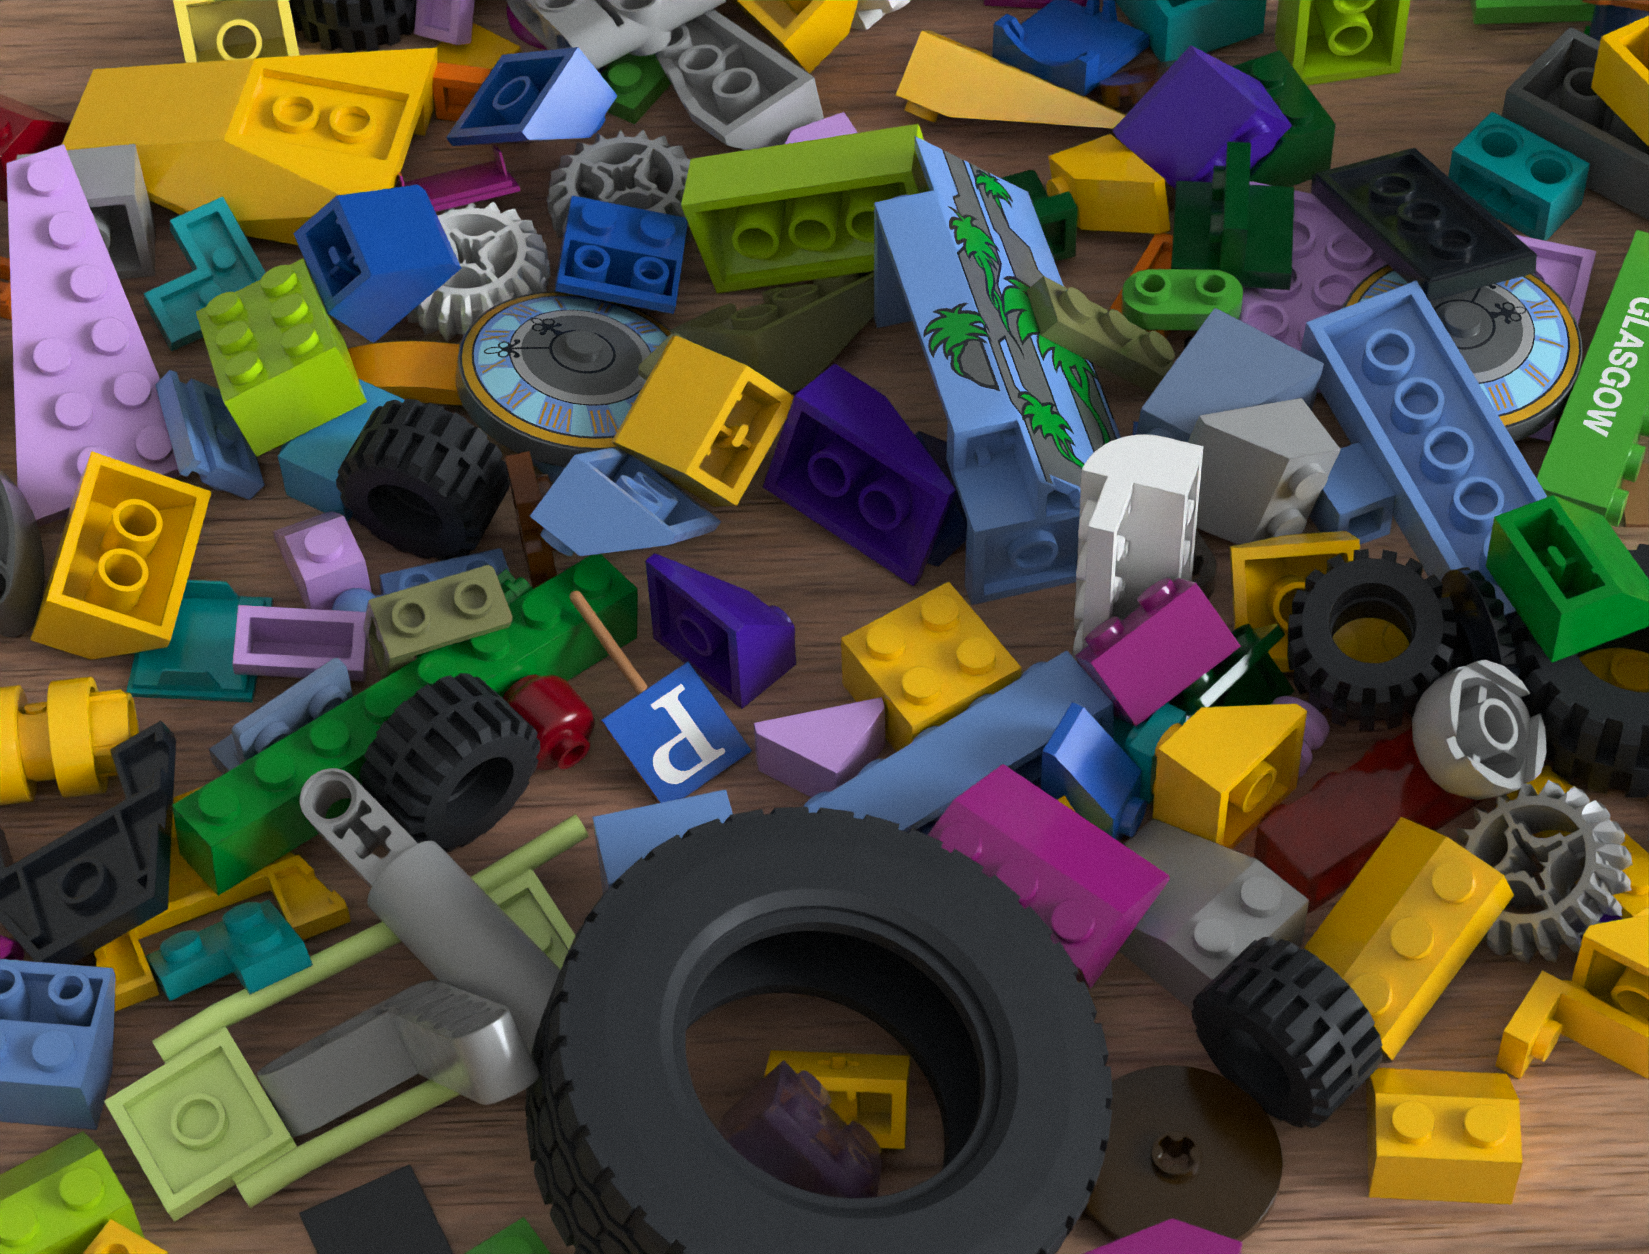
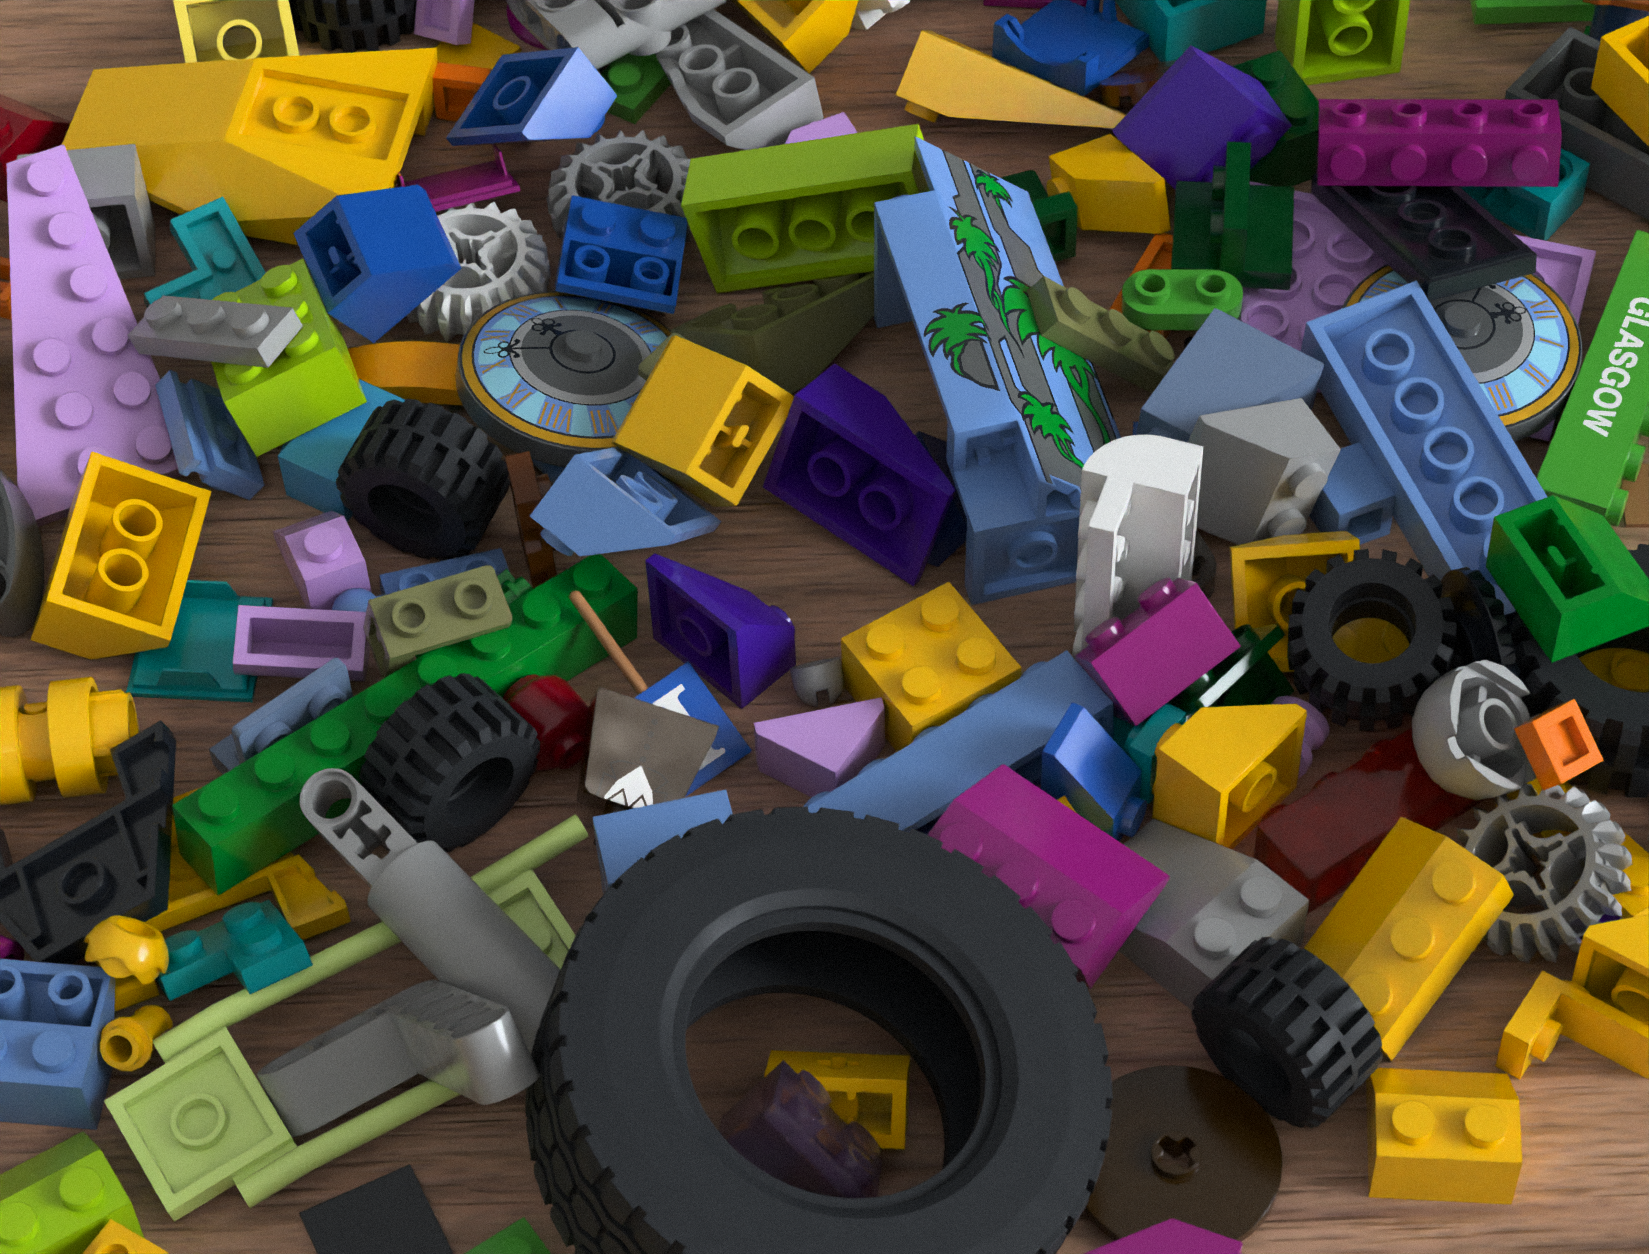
none -> yellow plate [83,915,169,985]
none -> yellow pin [100,1005,173,1072]
none -> light grey plate [127,295,303,368]
none -> dark brown torso [577,687,719,846]
none -> light grey hinge [790,657,844,707]
none -> magenta brick [1317,99,1562,187]
none -> orange plate [1514,699,1604,790]

